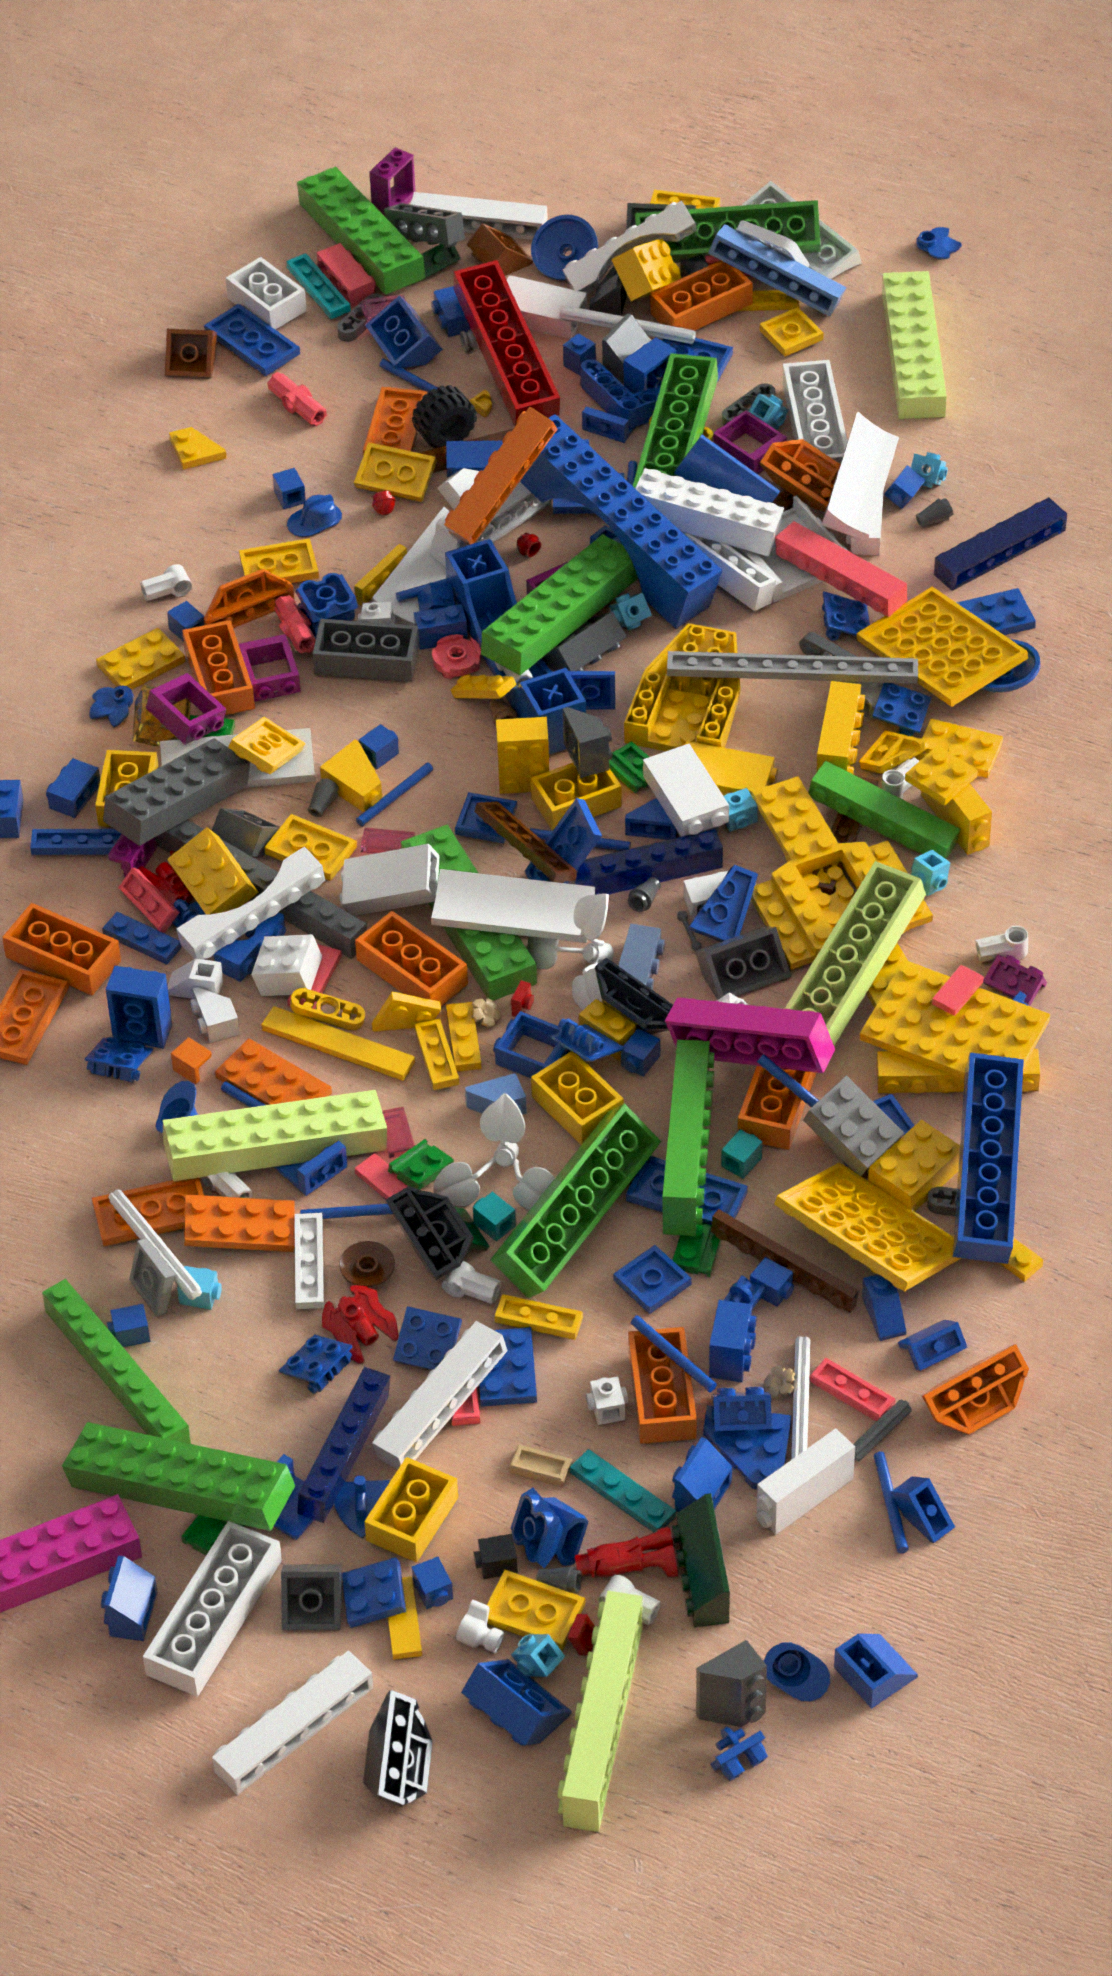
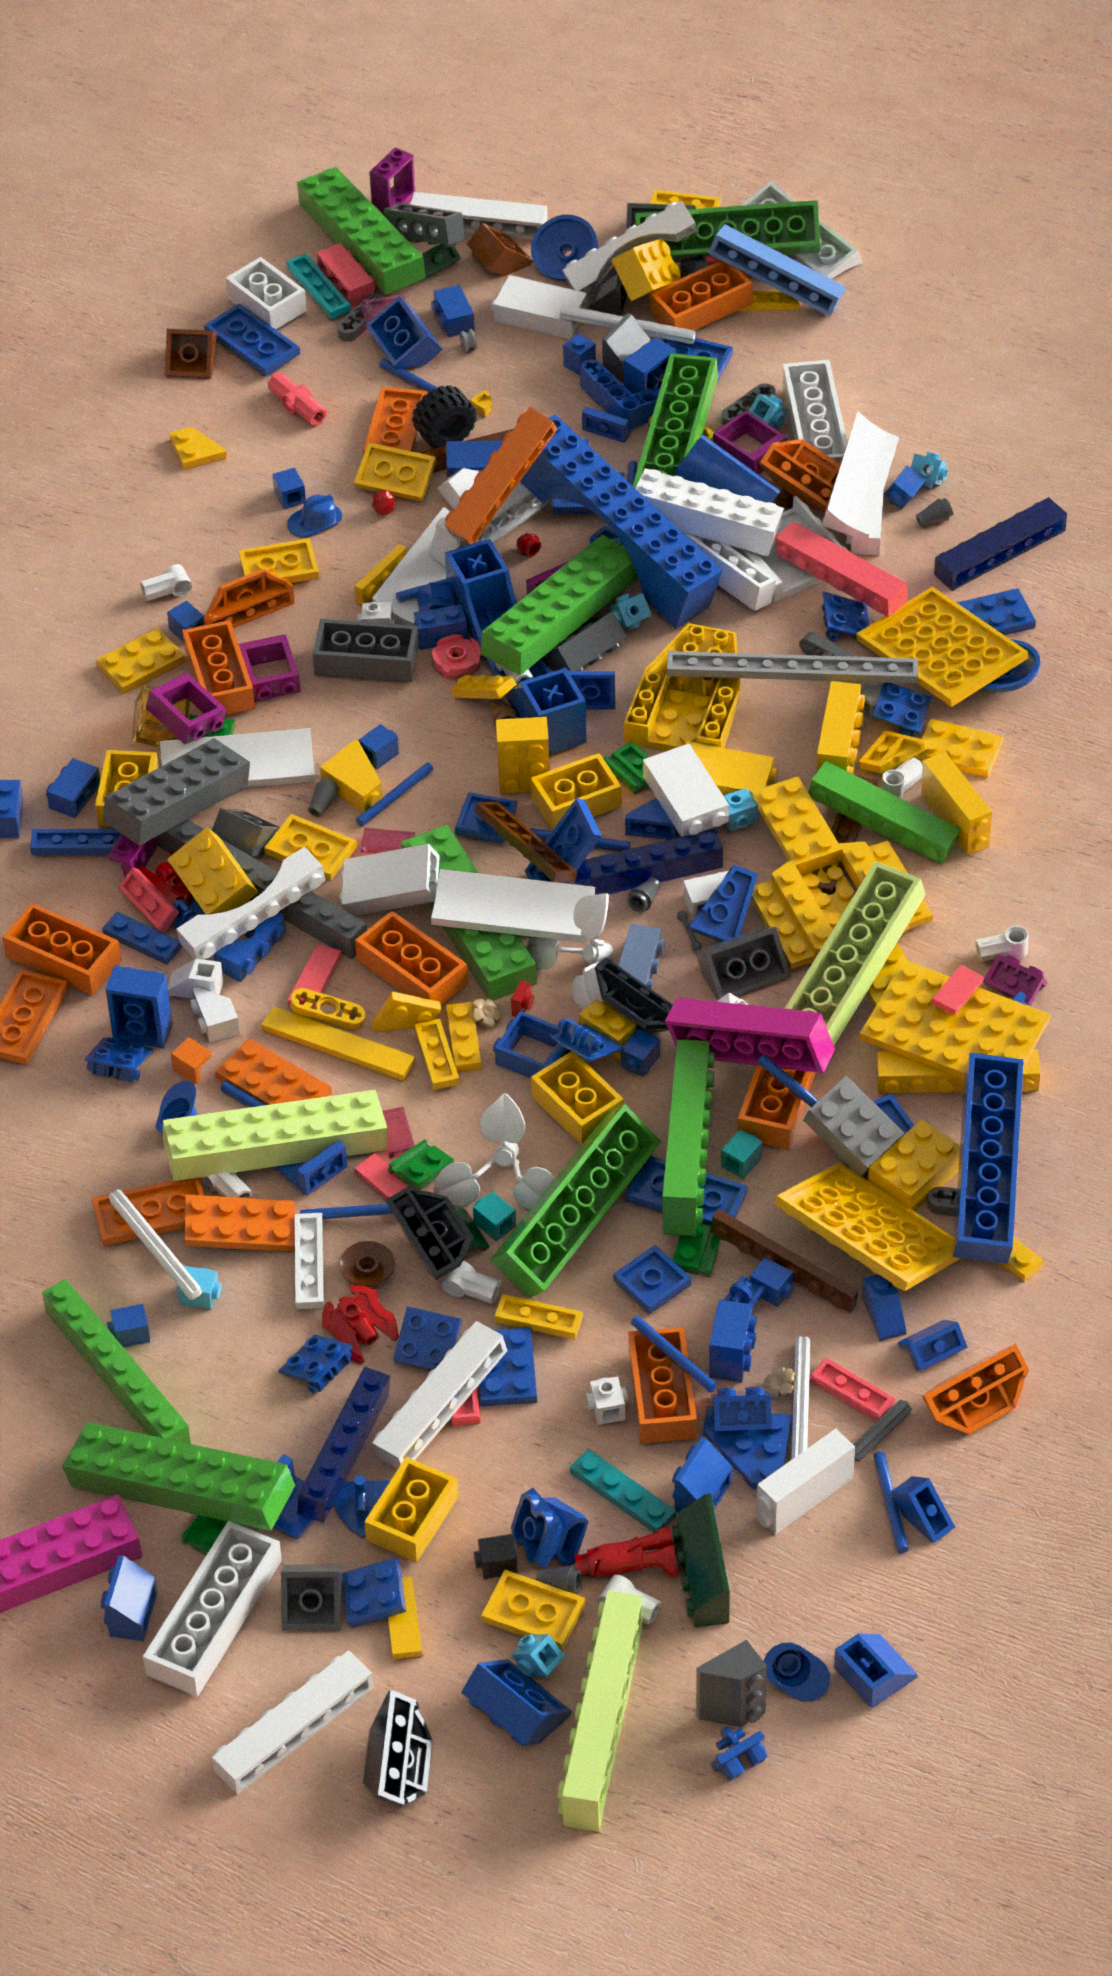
blue plate [89,686,134,727] -> none
light grey plate [129,1238,175,1317] -> none
yellow plate [228,717,306,774] -> none
white brick [251,934,322,996] -> none
coral piece [274,595,316,654] -> none
blue piece [295,573,358,638] -> none
blue brick [412,1556,453,1610] -> none
red brick [453,260,560,426] -> none
white piece [456,1600,504,1654] -> none
medium blue slope [465,1073,527,1115] -> none
tan tile [509,1444,572,1487] -> none
dark grey slope [563,707,612,778] -> none
red plate [567,1614,595,1656] -> none
white beam [736,220,810,268] -> none
yellow plate [759,307,824,357] -> none
yellowish green brick [882,271,947,419] -> none
yellow plate [905,745,978,805] -> none
medium azure brick [911,850,950,896] -> none
blue plate [916,227,962,259] -> none

